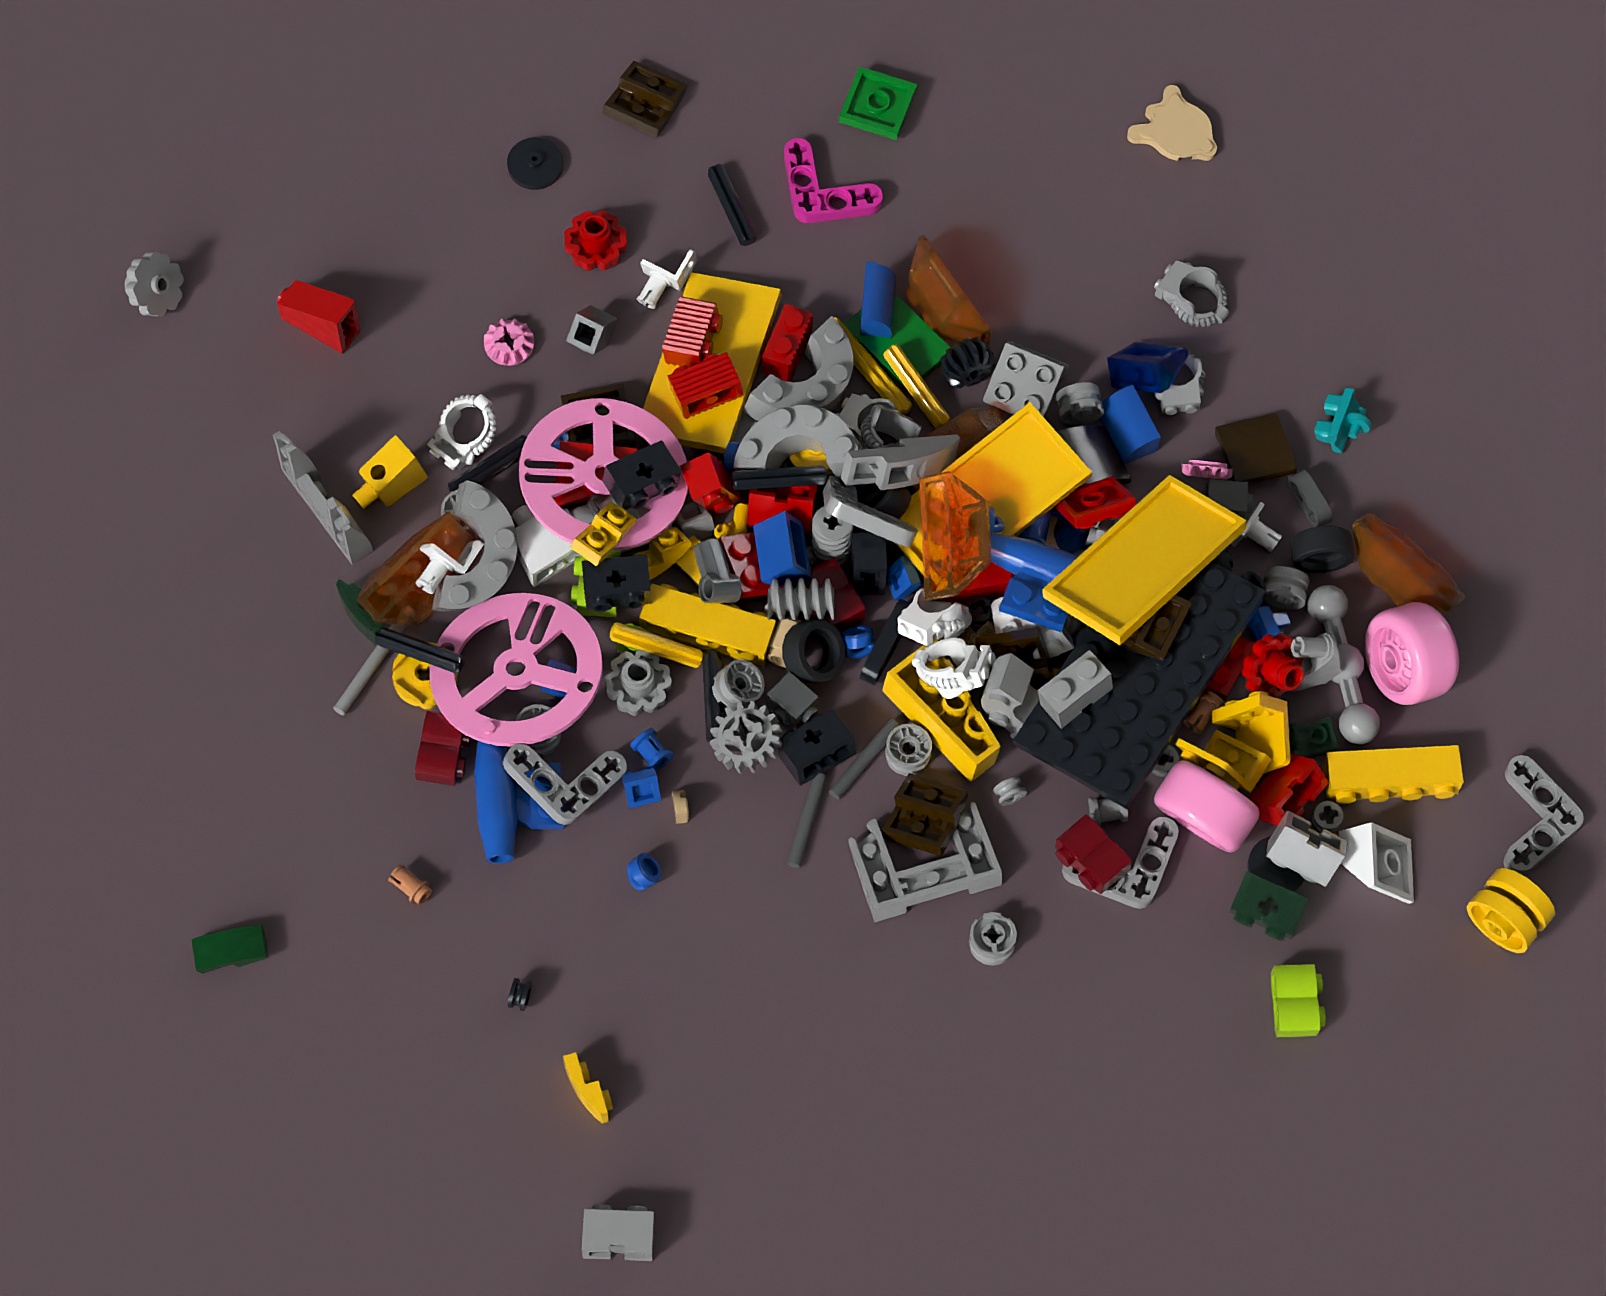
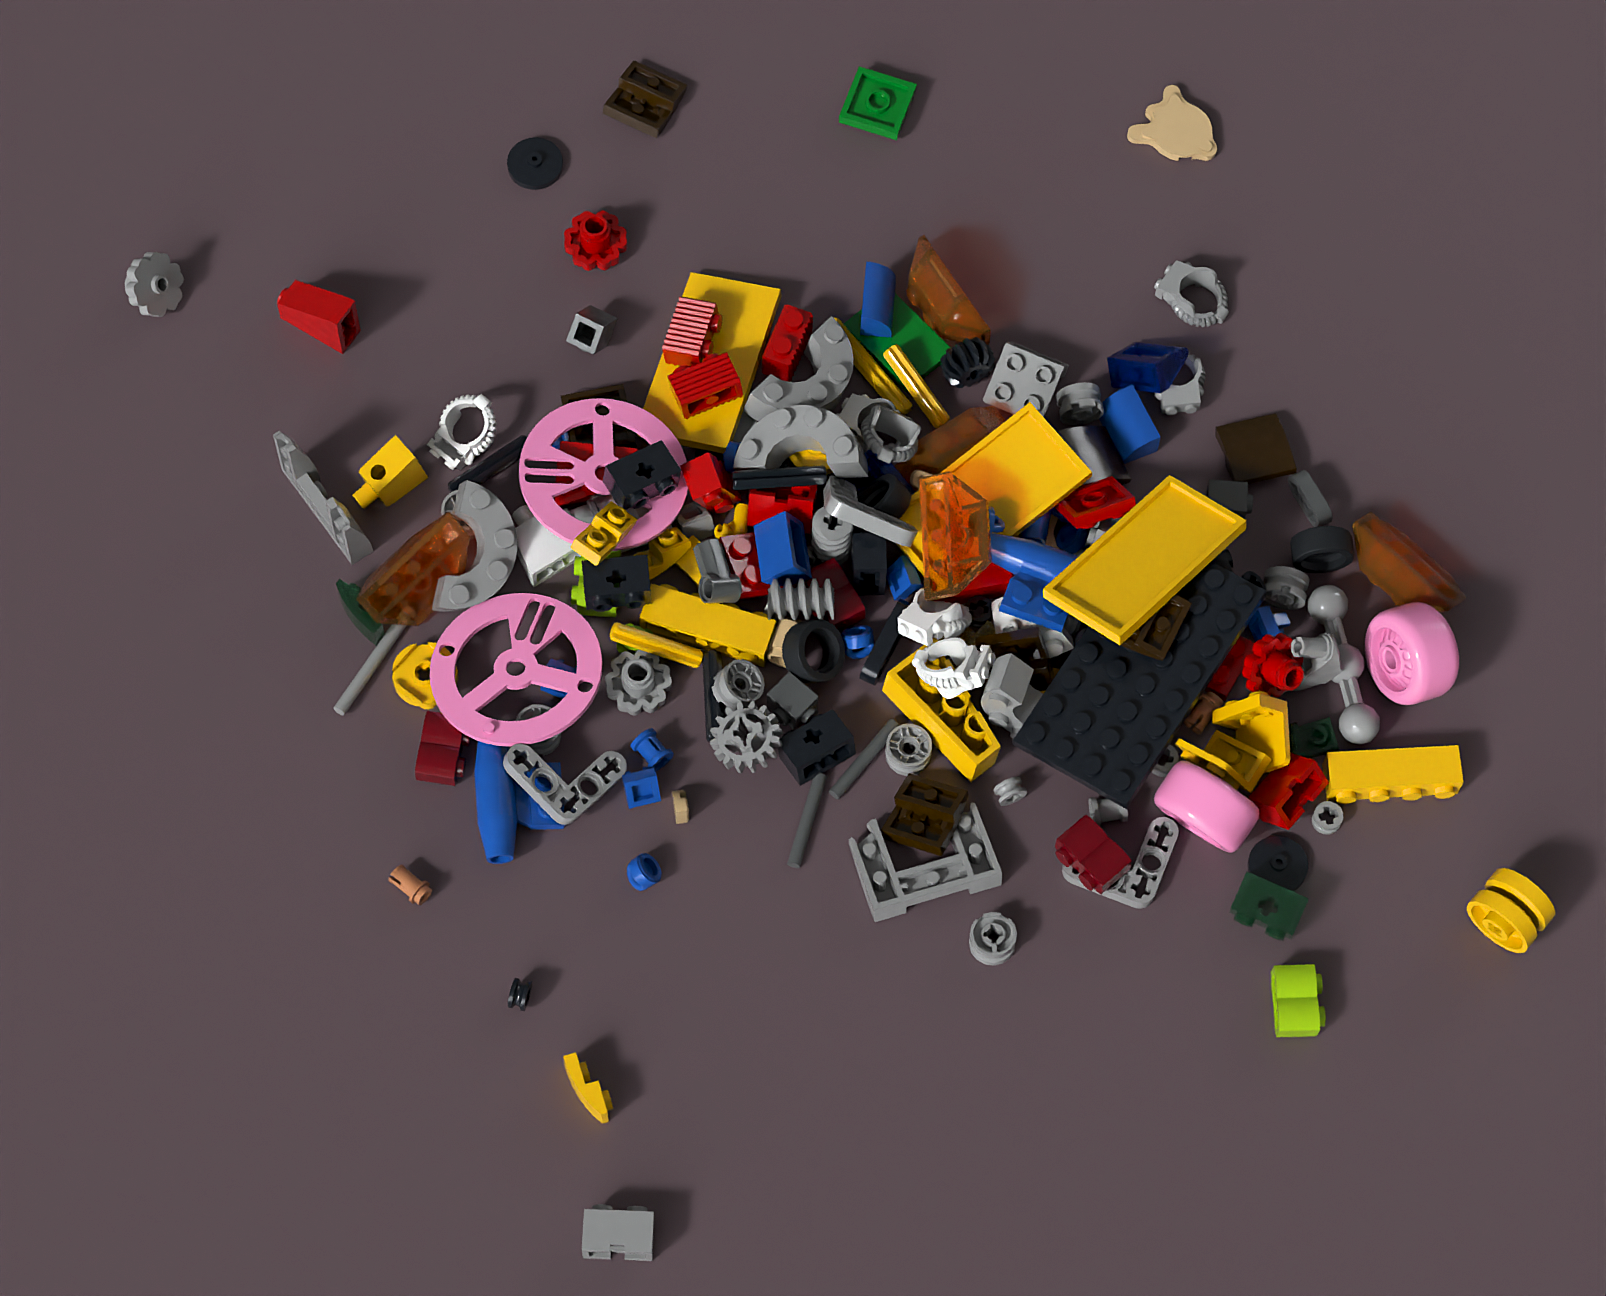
dark green slope [192,925,269,974] -> none
black axle [376,628,465,673] -> none
white bracket [415,540,484,594] -> none
bright pink gear [484,318,534,366] -> none
white bracket [637,249,697,309] -> none
black axle [708,164,756,246] -> none
dark pink beam [784,138,883,223] -> none
light grey slope [841,435,960,490] -> none
light grey brick [1037,650,1113,729] -> none
bright pink gear [1182,460,1233,480] -> none
white bracket [1231,502,1282,553] -> none
brick [1266,810,1347,887] -> none
teal hips [1314,388,1372,454] -> none
white slope [1339,822,1414,904] -> none
light grey beam [1503,755,1584,876] -> none

